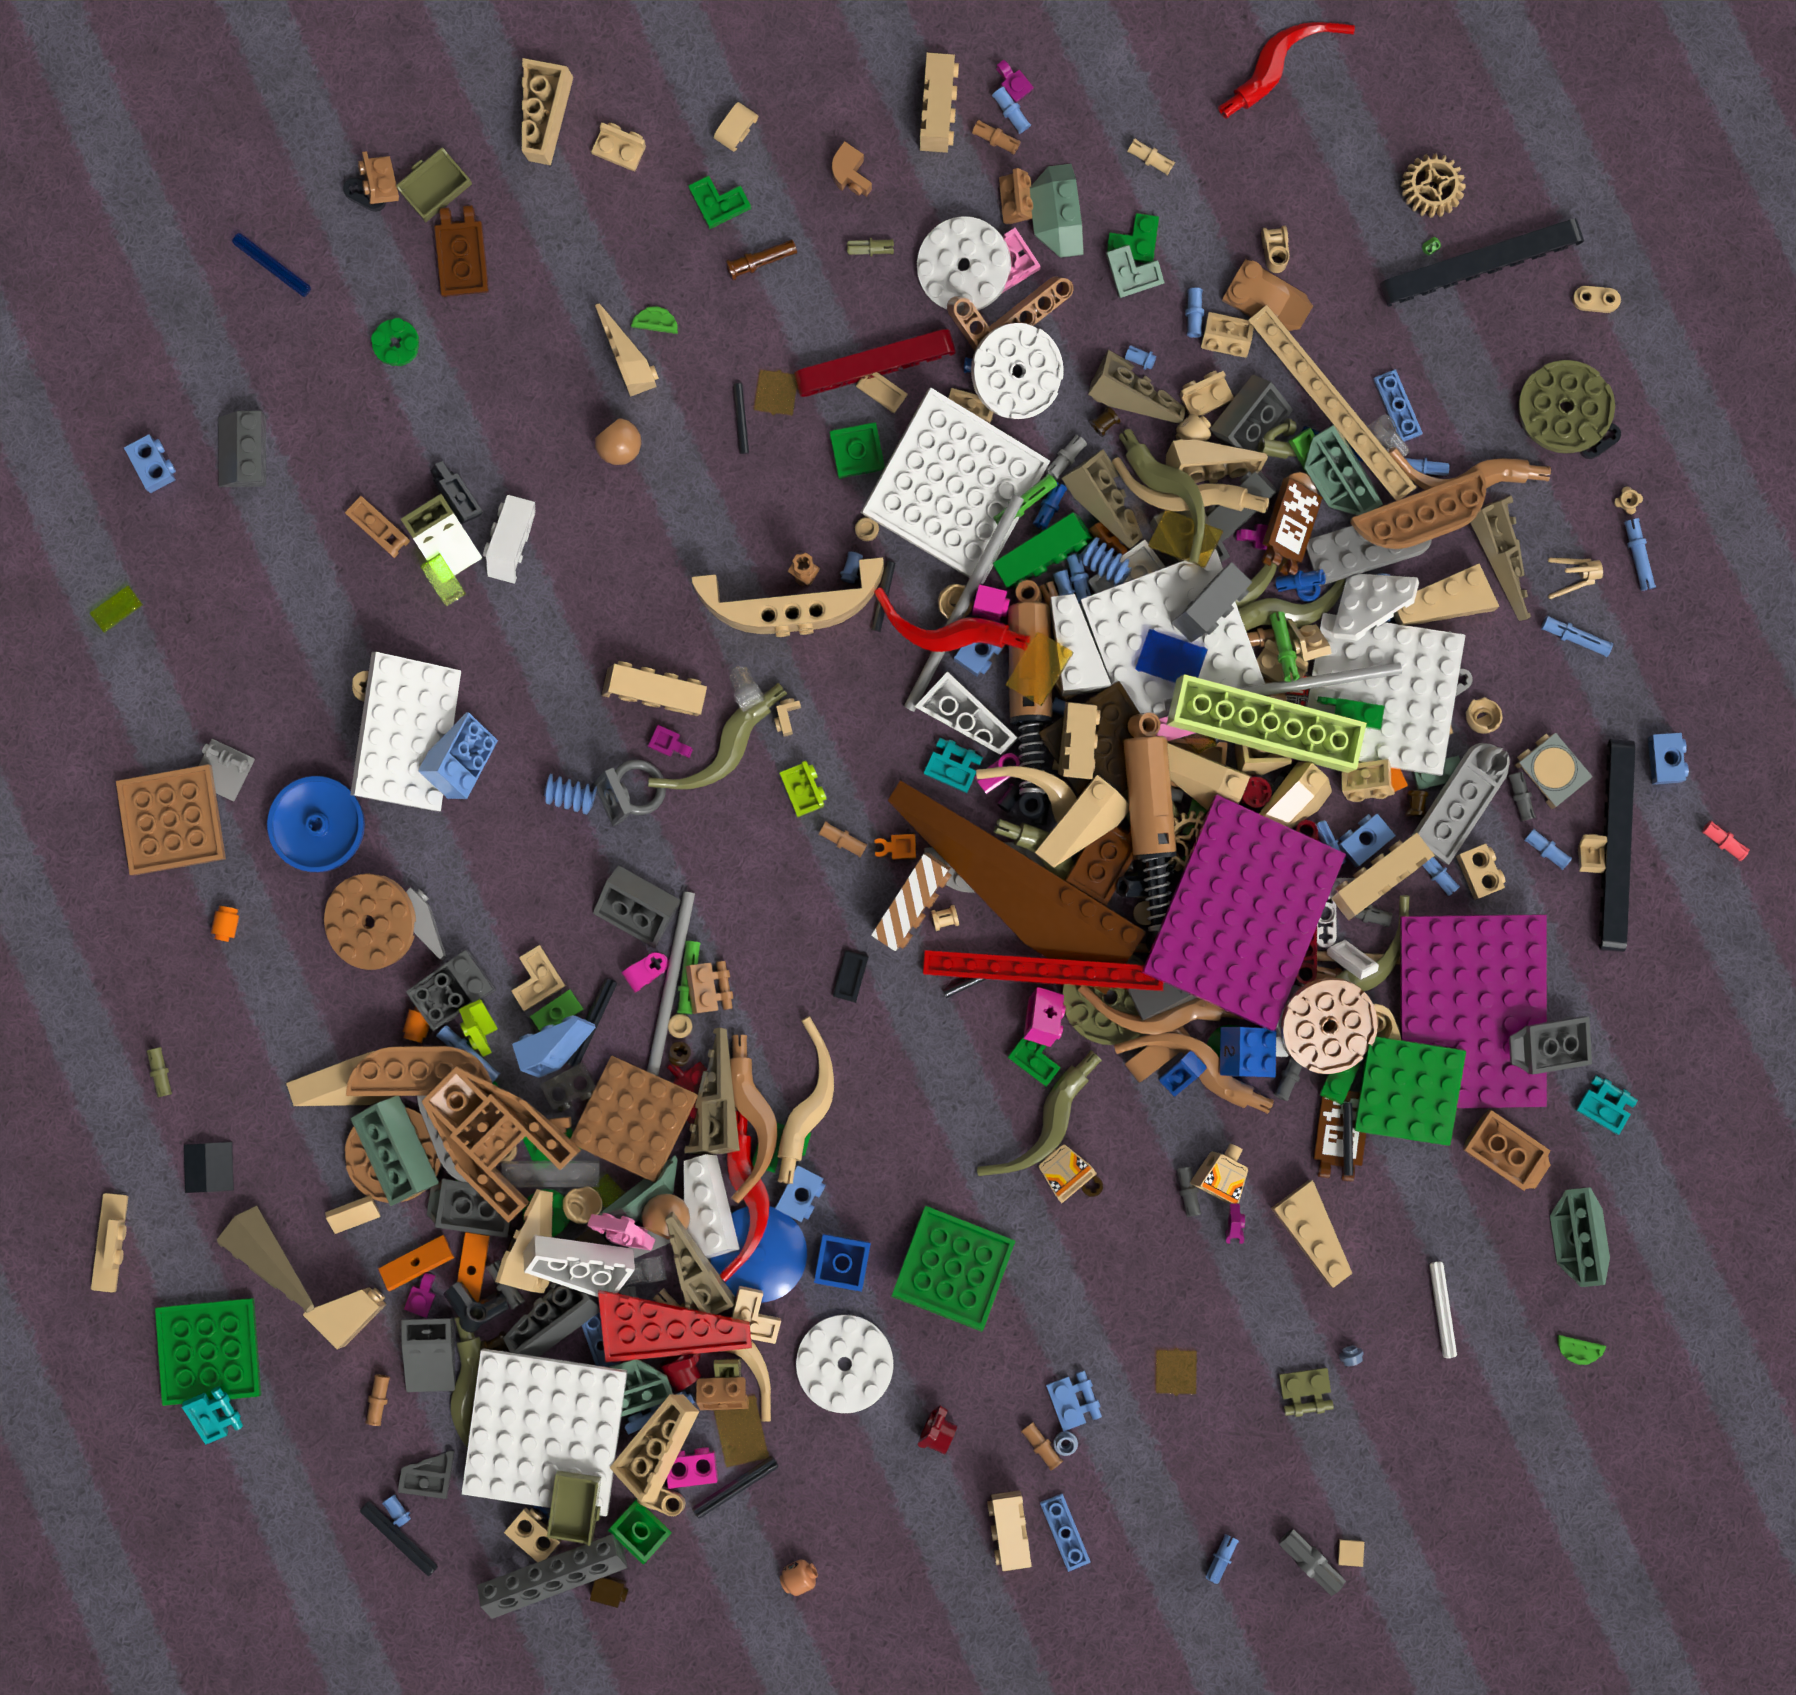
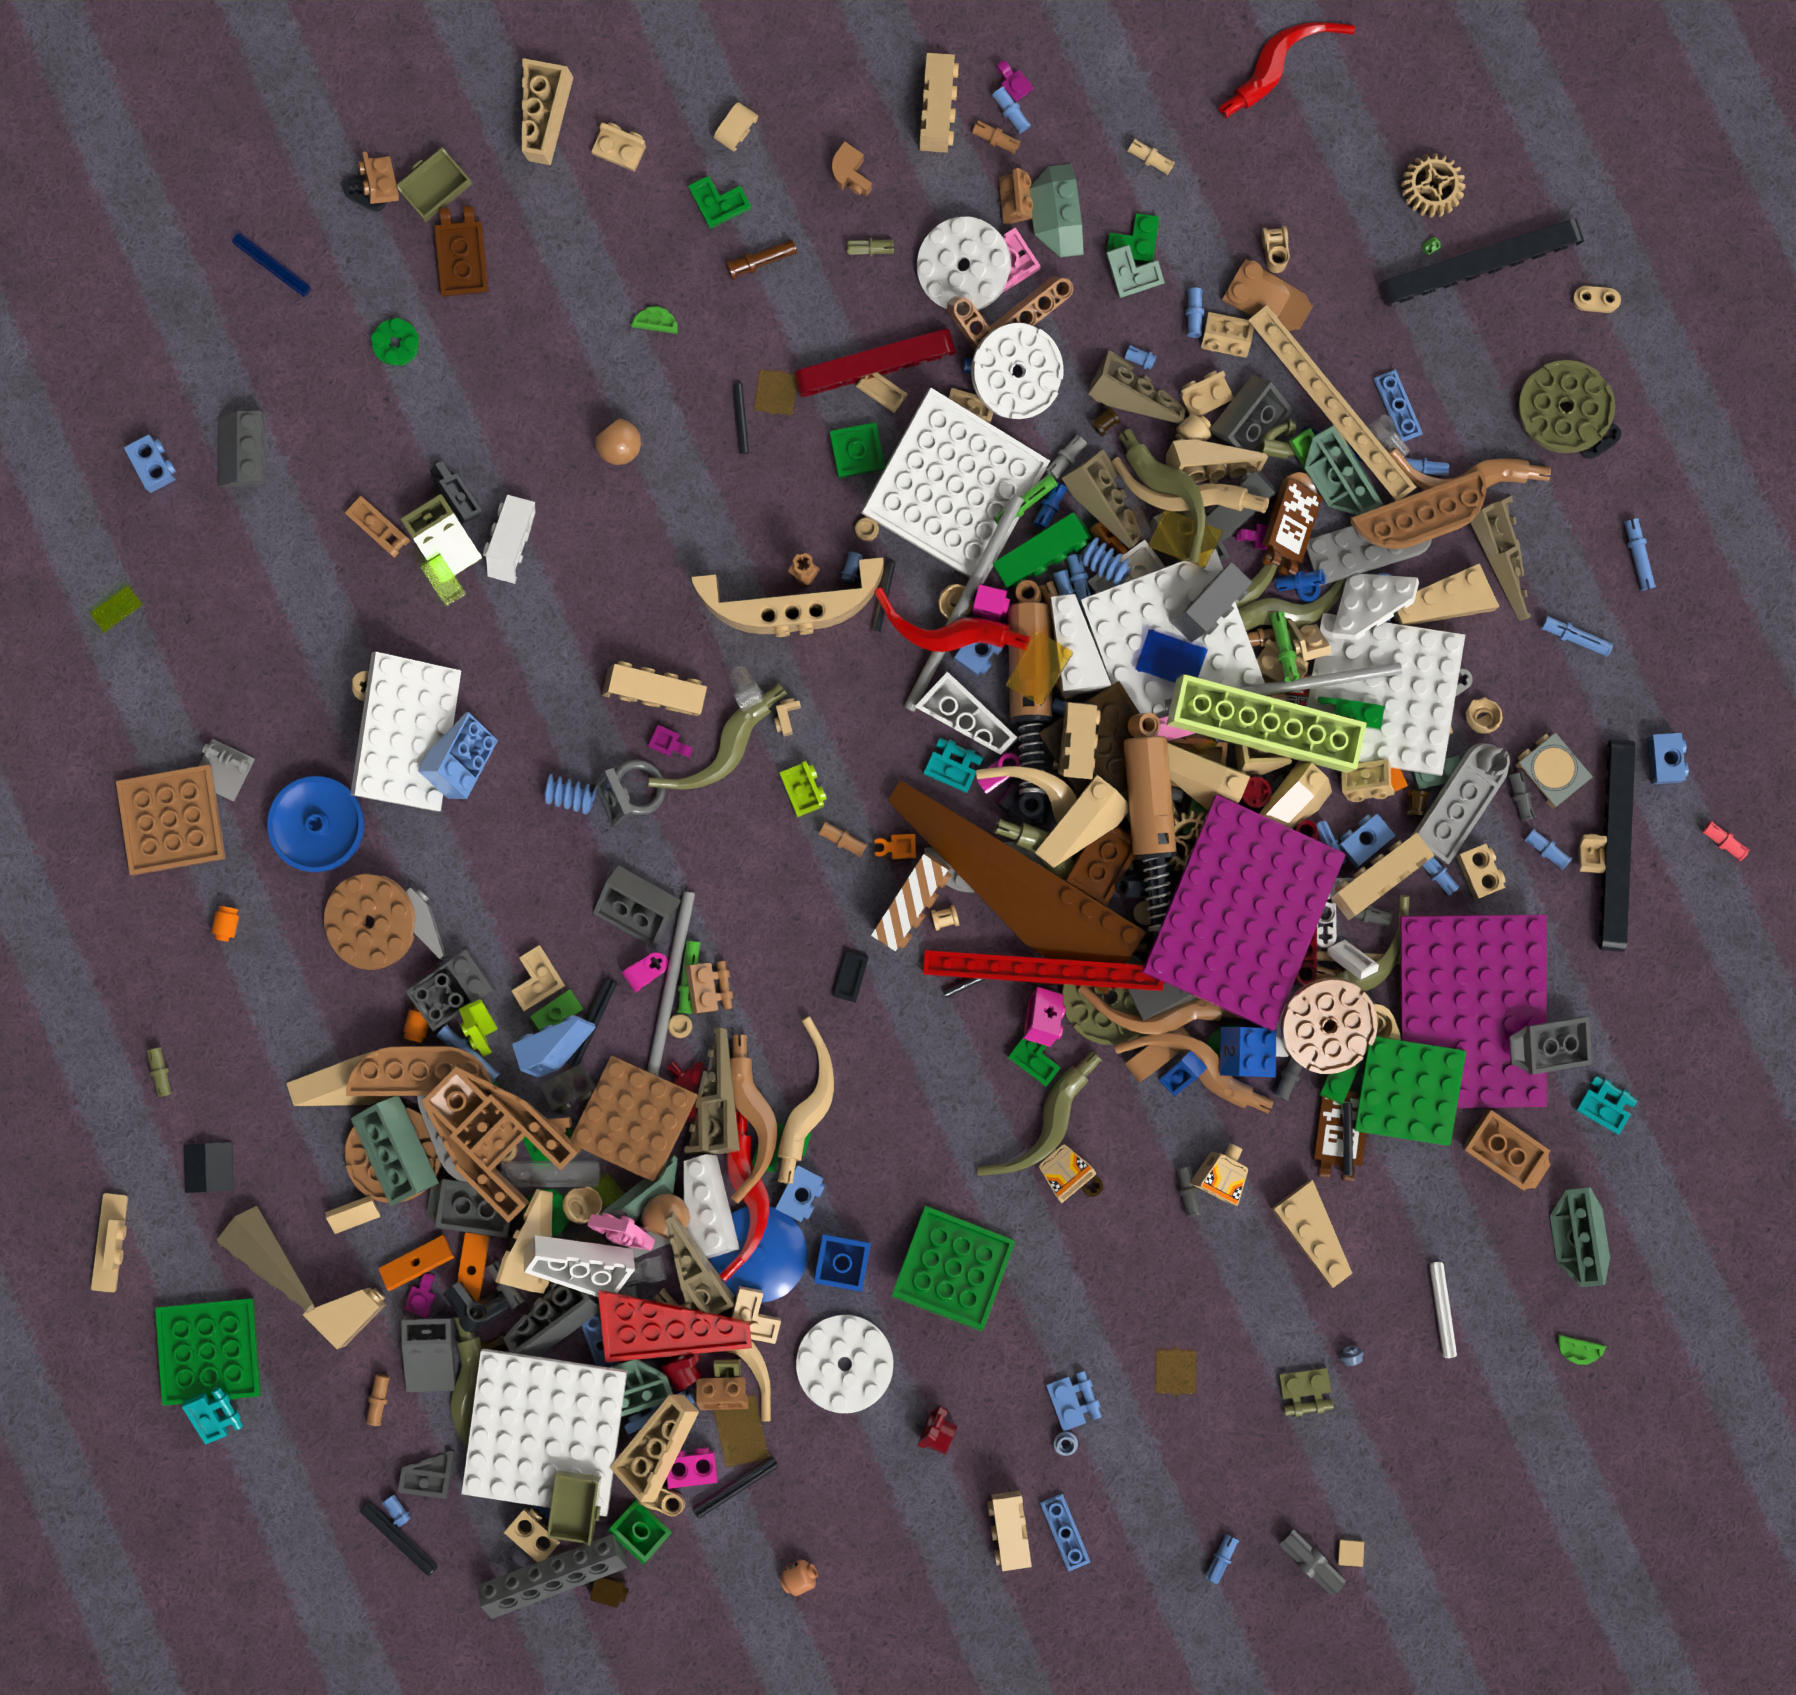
tan wedge [595,303,659,397] -> none
dark brown bush [668,1042,691,1066] -> none
medium nougat pin [1021,1422,1063,1471] -> none
magenta plate [1225,1204,1245,1244] -> none
tan plant [1548,558,1603,599] -> none
tan plate [1614,487,1643,515] -> none

